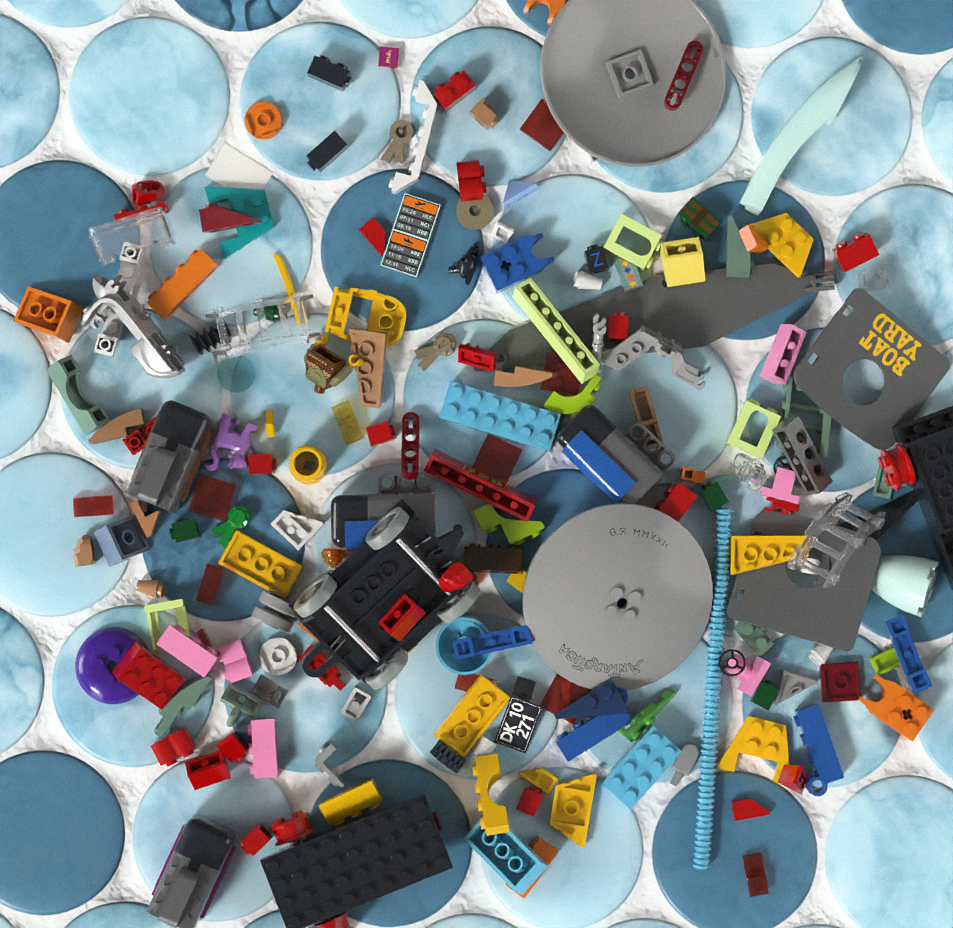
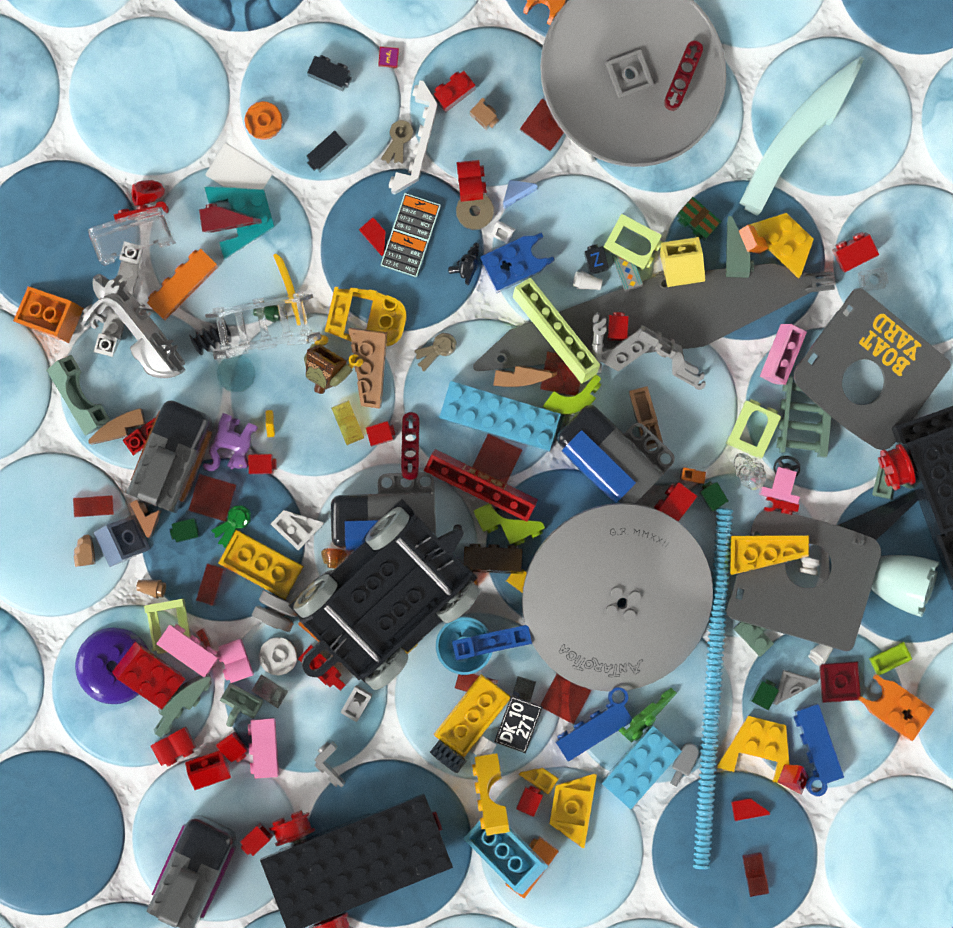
yellow piece [289,445,328,485] -> none
yellow slope [318,778,383,826] -> none
red brick [378,594,426,641] -> none
red rock [439,562,474,592] -> none
red plate [458,343,497,372] -> none
dark blue wing [554,680,631,719] -> none
bright pink piece [718,649,771,697] -> none
dark grey brick [772,416,833,495] -> none
clear fence [786,492,886,588] -> none
blue slope [885,615,933,694] -> none

